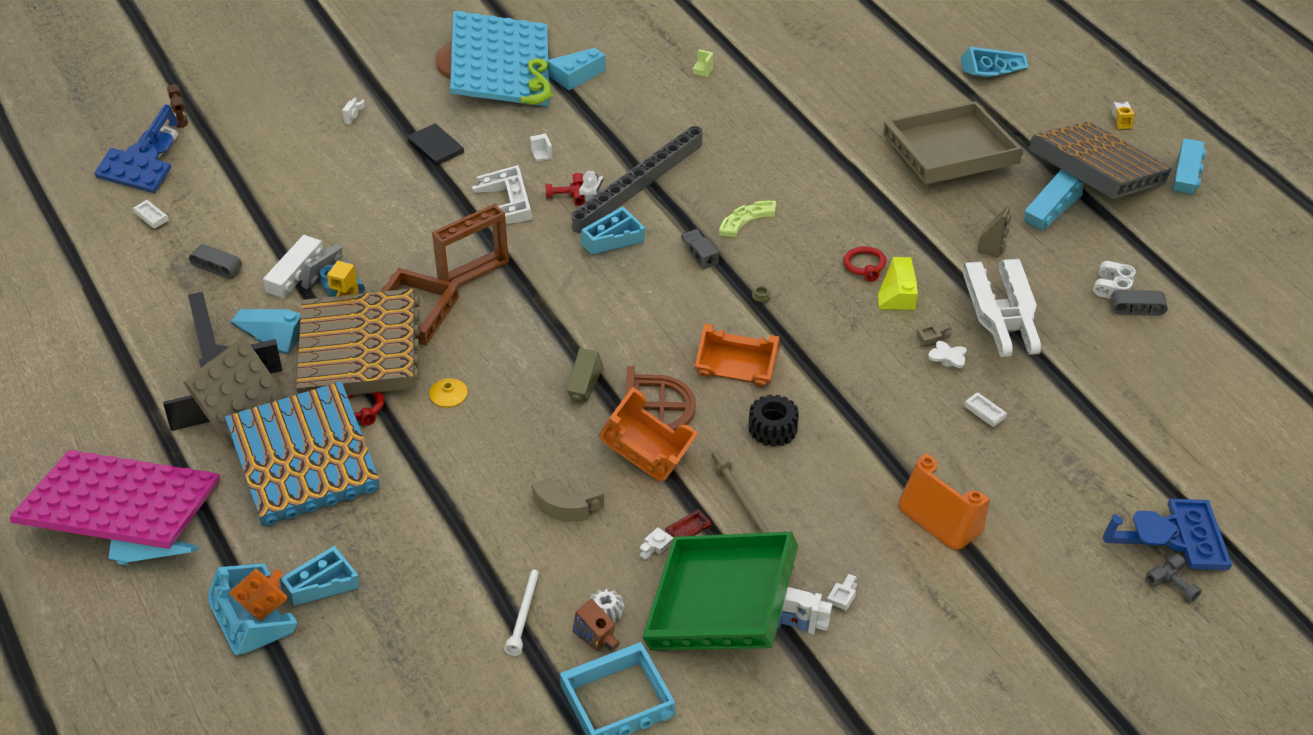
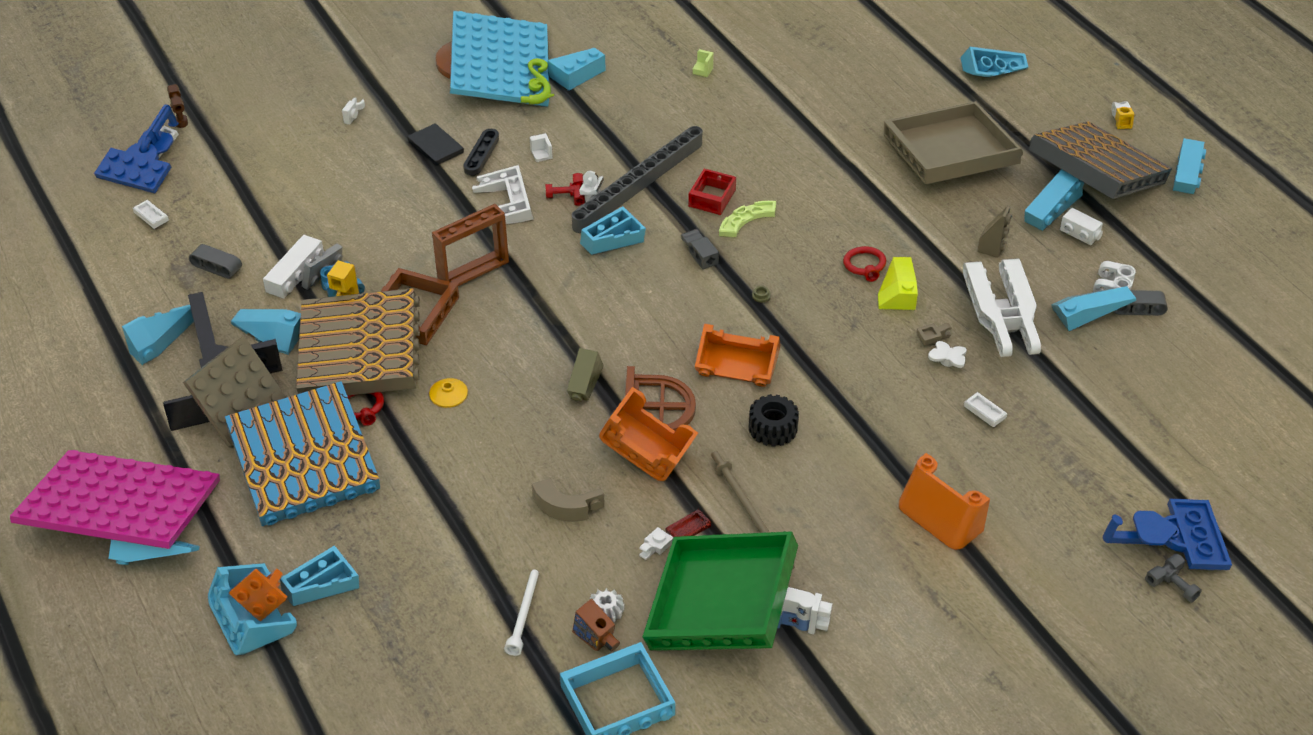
white plate [827,574,857,611] -> none
none -> medium azure wedge [122,305,194,365]
none -> black plate [463,129,499,176]
none -> red window [688,168,736,215]
none -> medium azure wedge [1051,286,1136,331]
none -> white brick [1060,208,1103,245]

